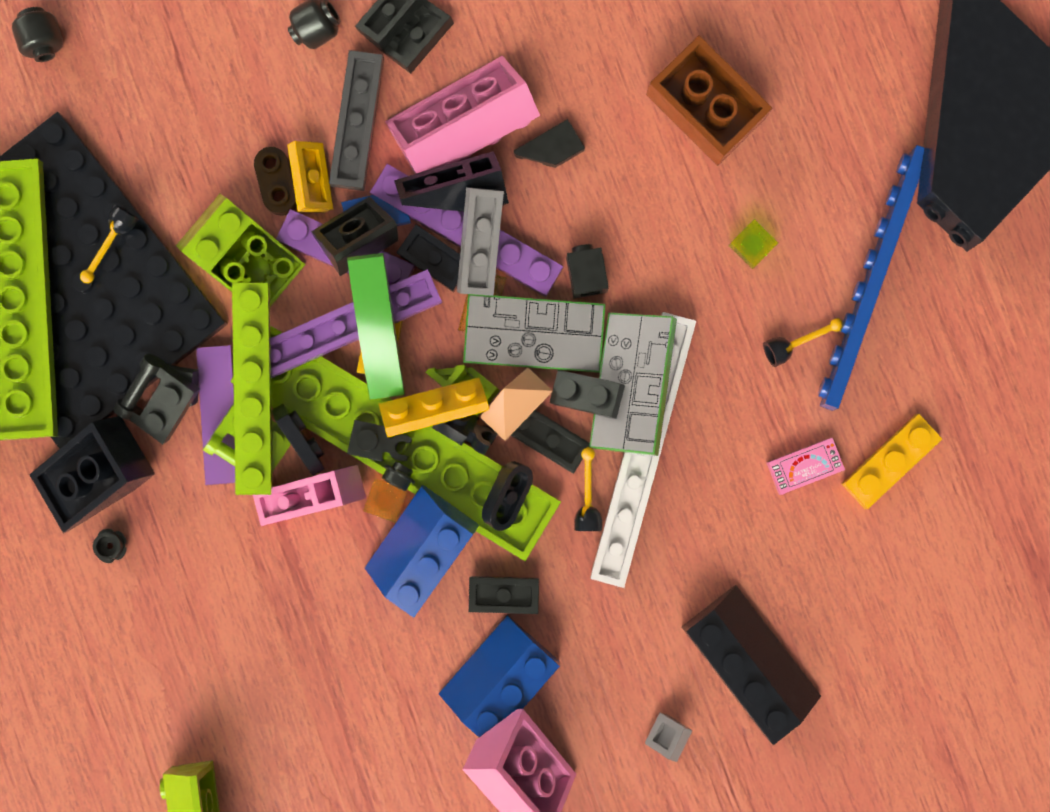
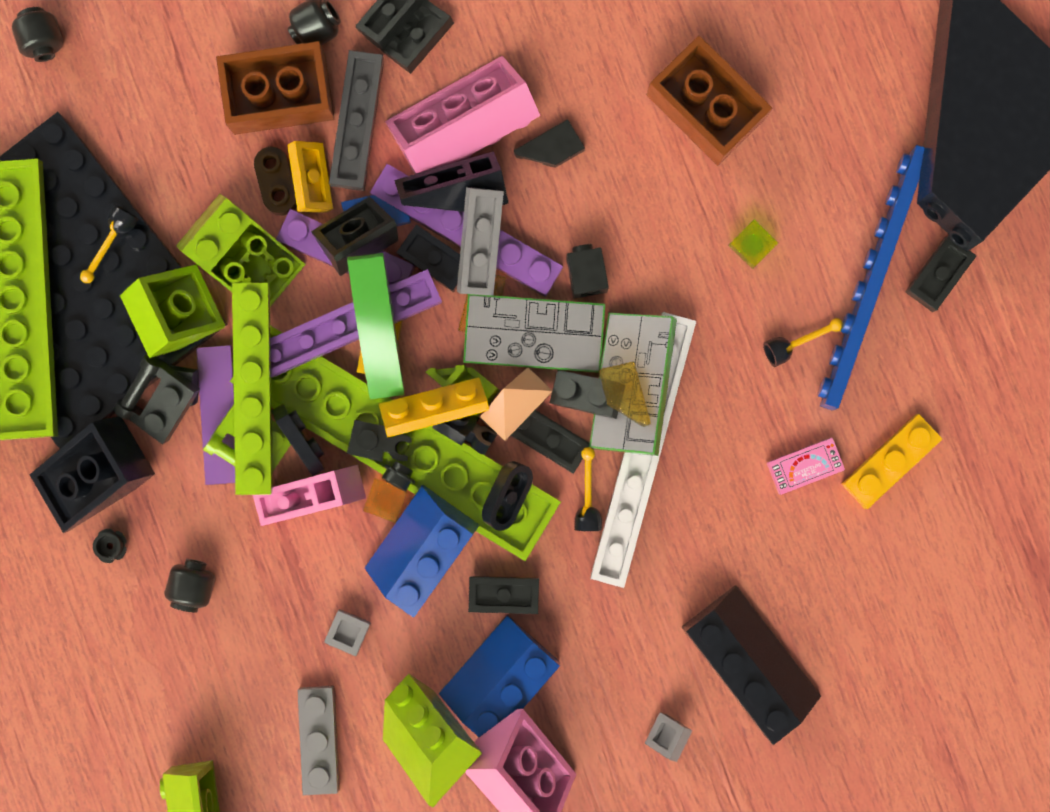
none -> lime slope [120,264,225,358]
none -> pearl dark grey head [164,559,215,613]
none -> dark orange brick [216,41,335,135]
none -> light grey plate [297,686,339,796]
none -> light grey plate [324,609,371,656]
none -> lime slope [383,674,482,808]
none -> clear yellow tile [599,361,651,427]
none -> pearl dark grey plate [905,236,976,312]

